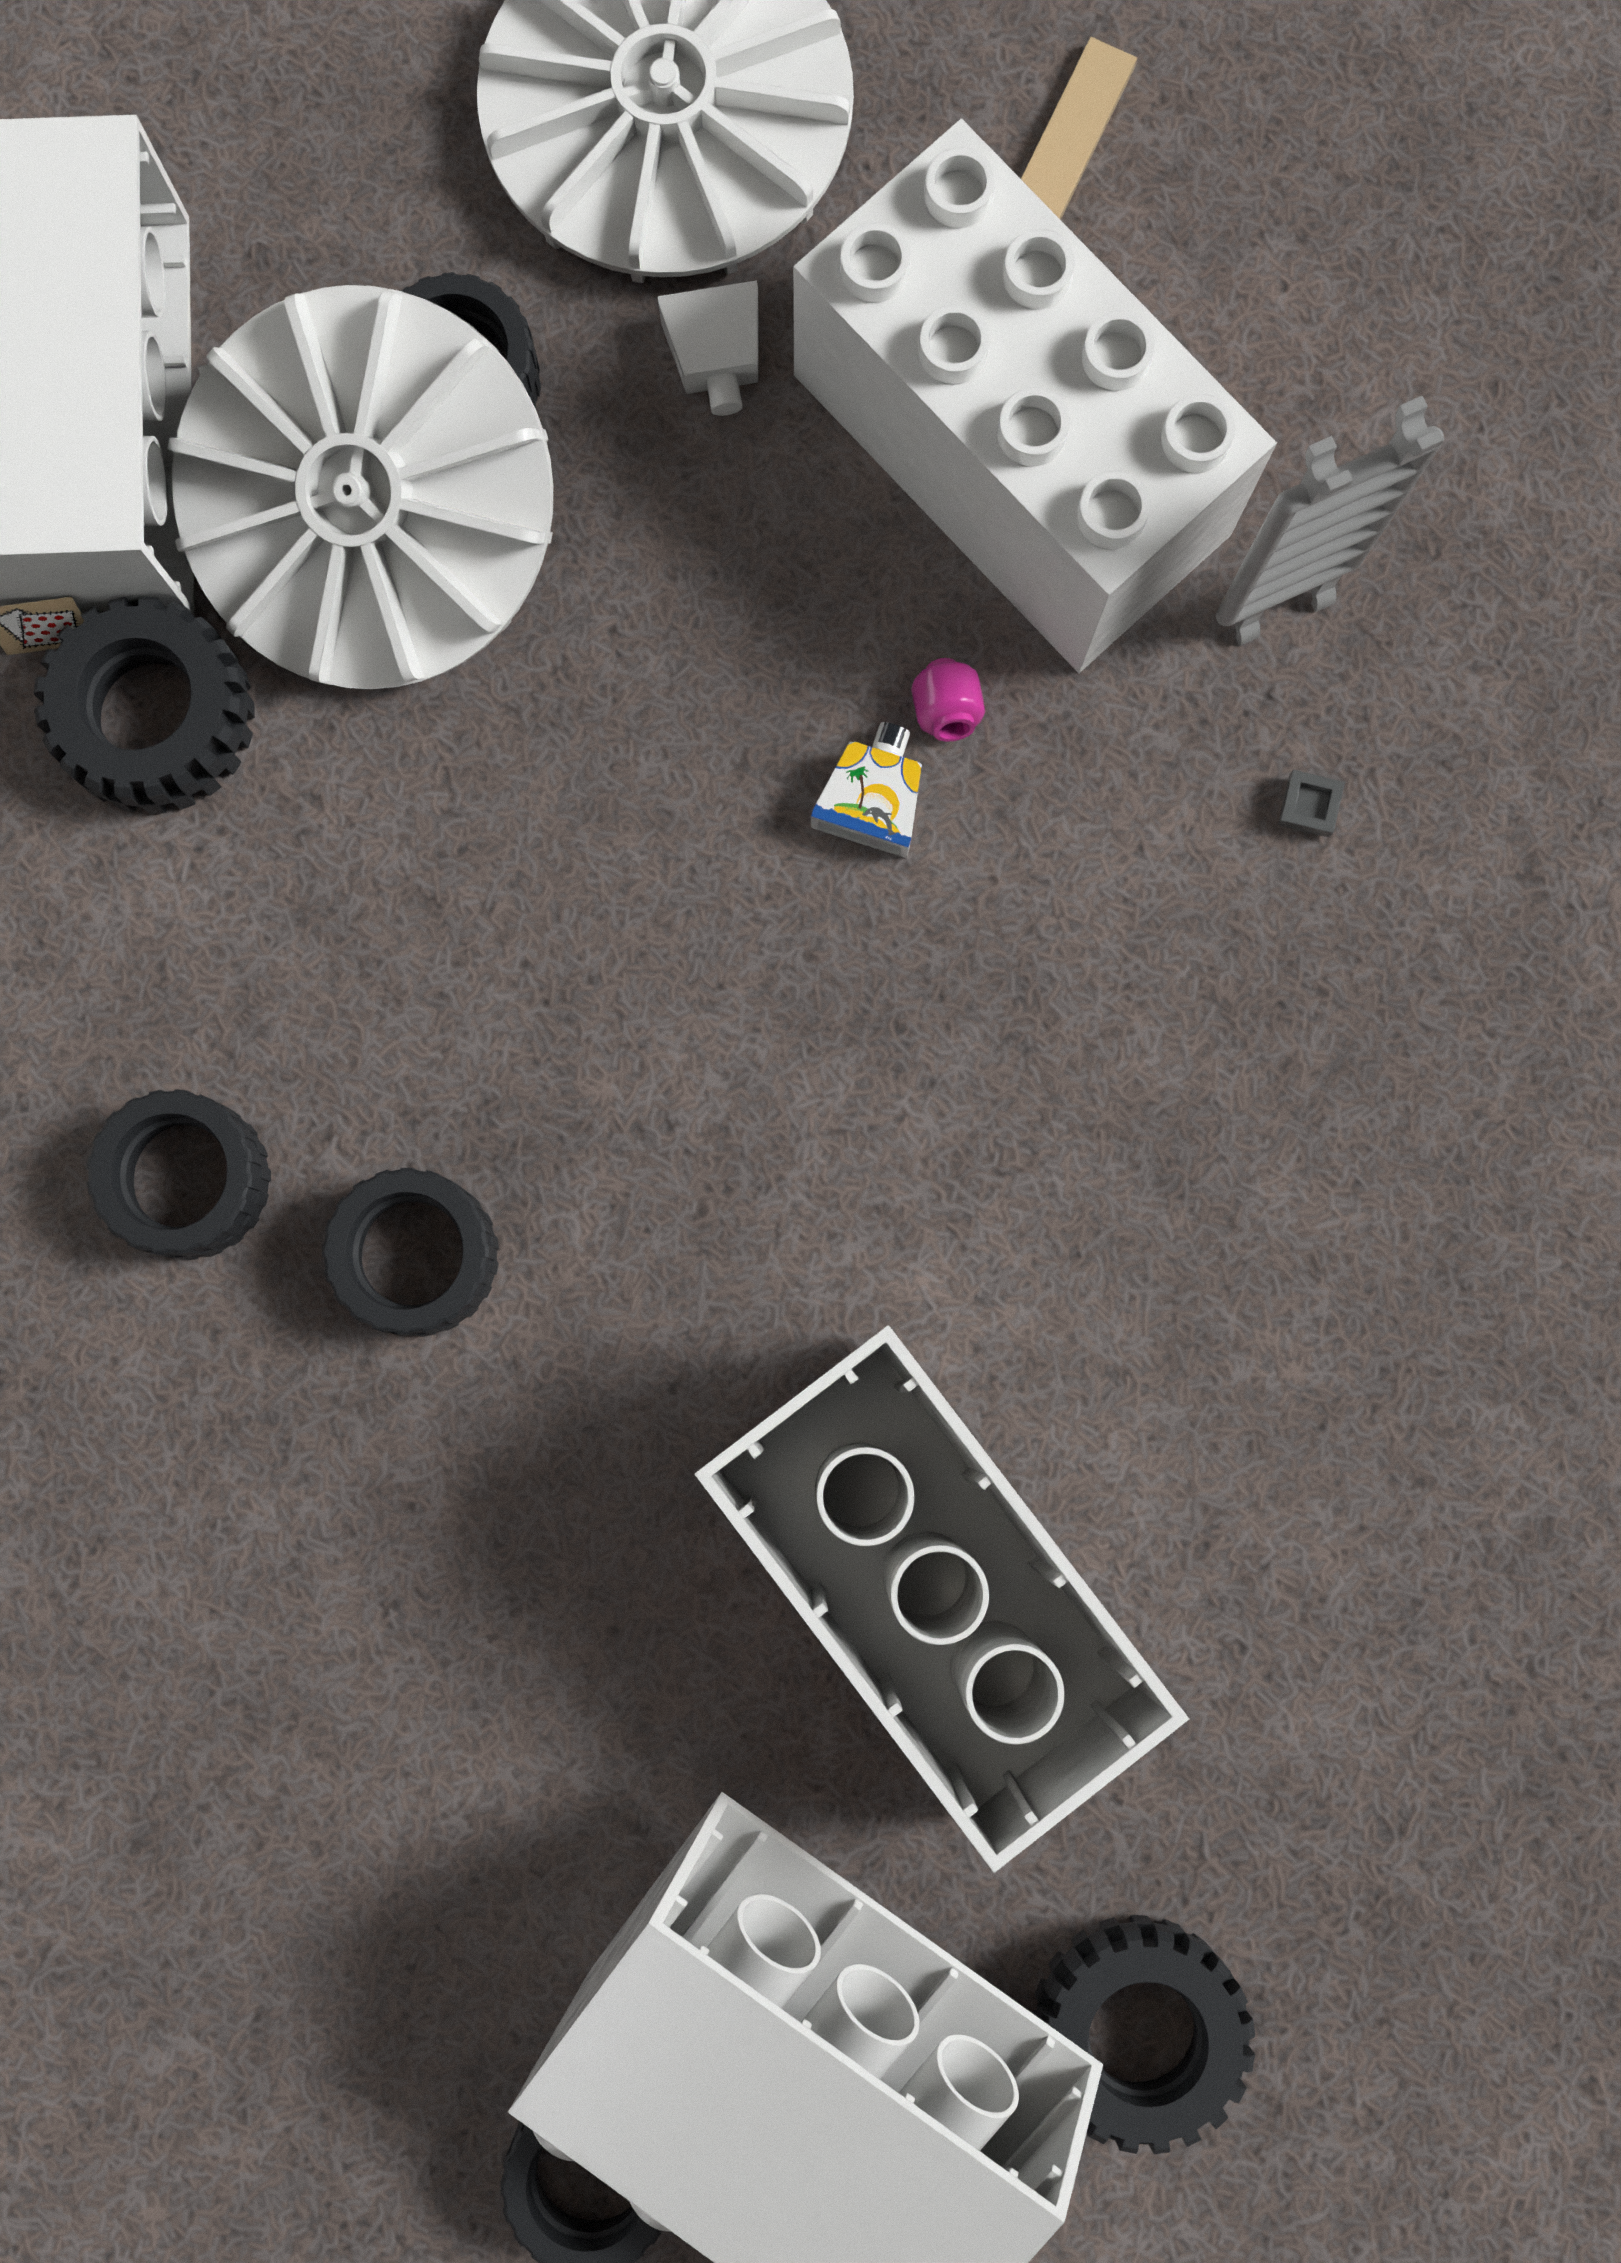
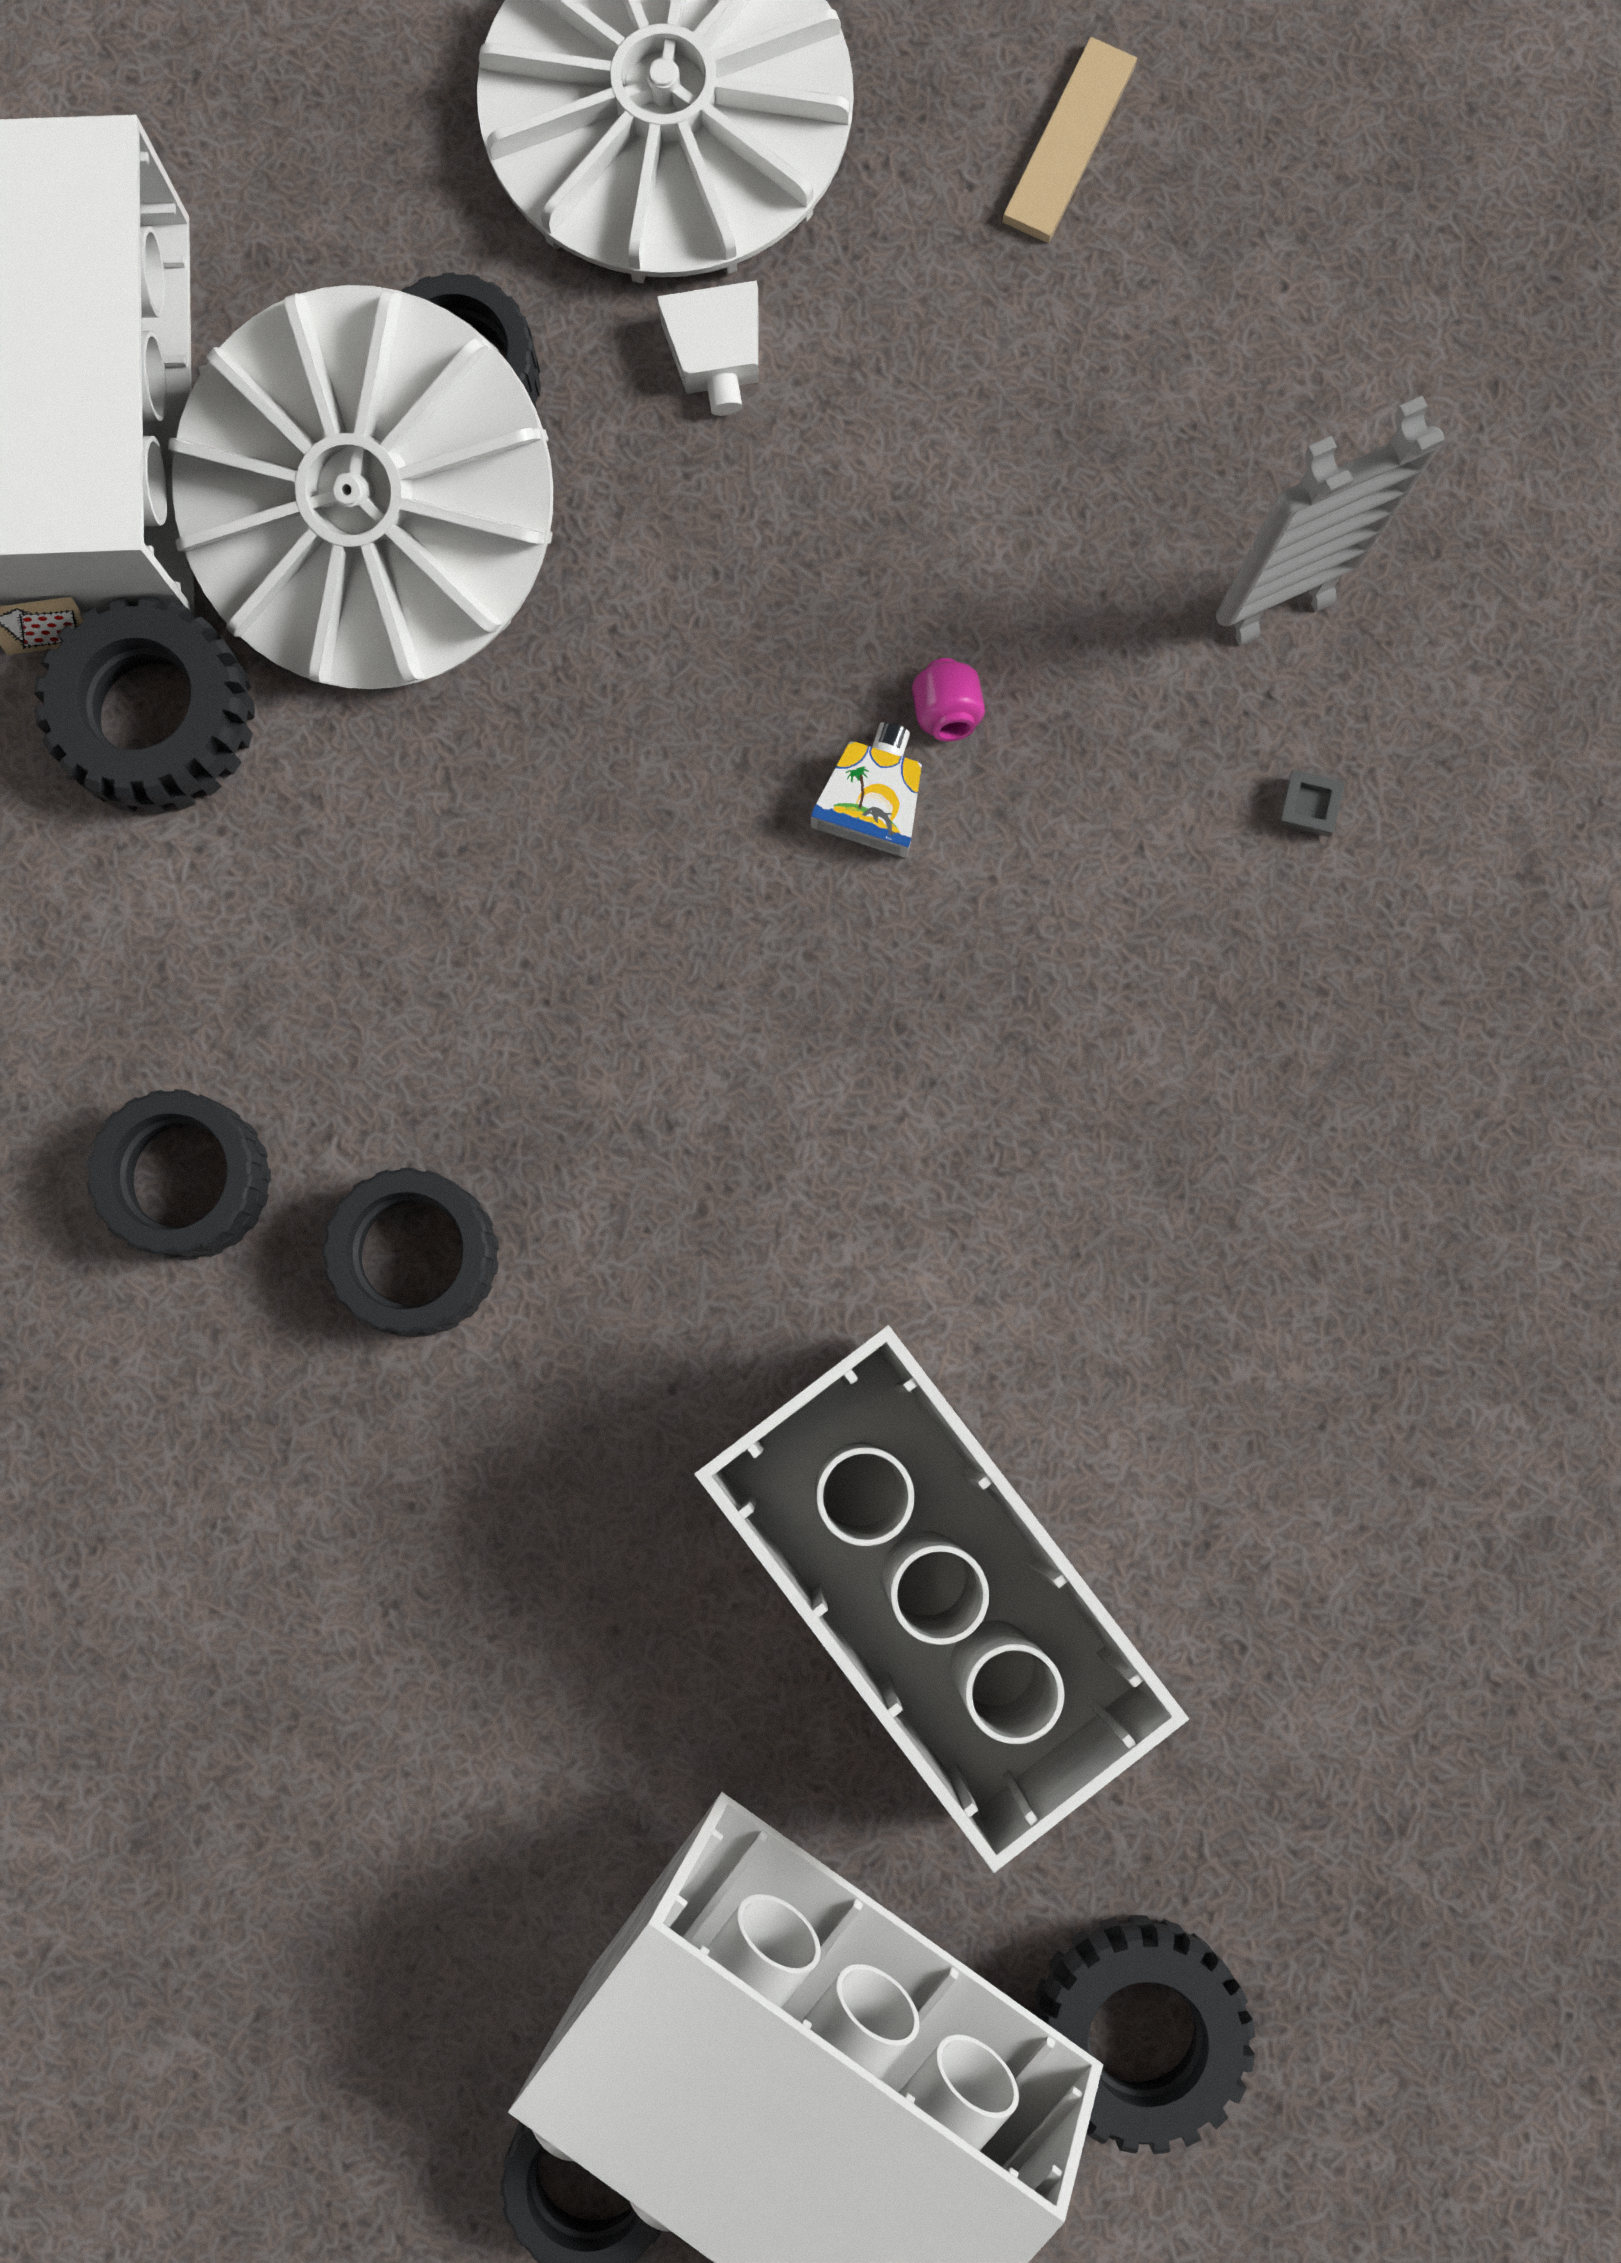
white brick [793,118,1277,673] -> none

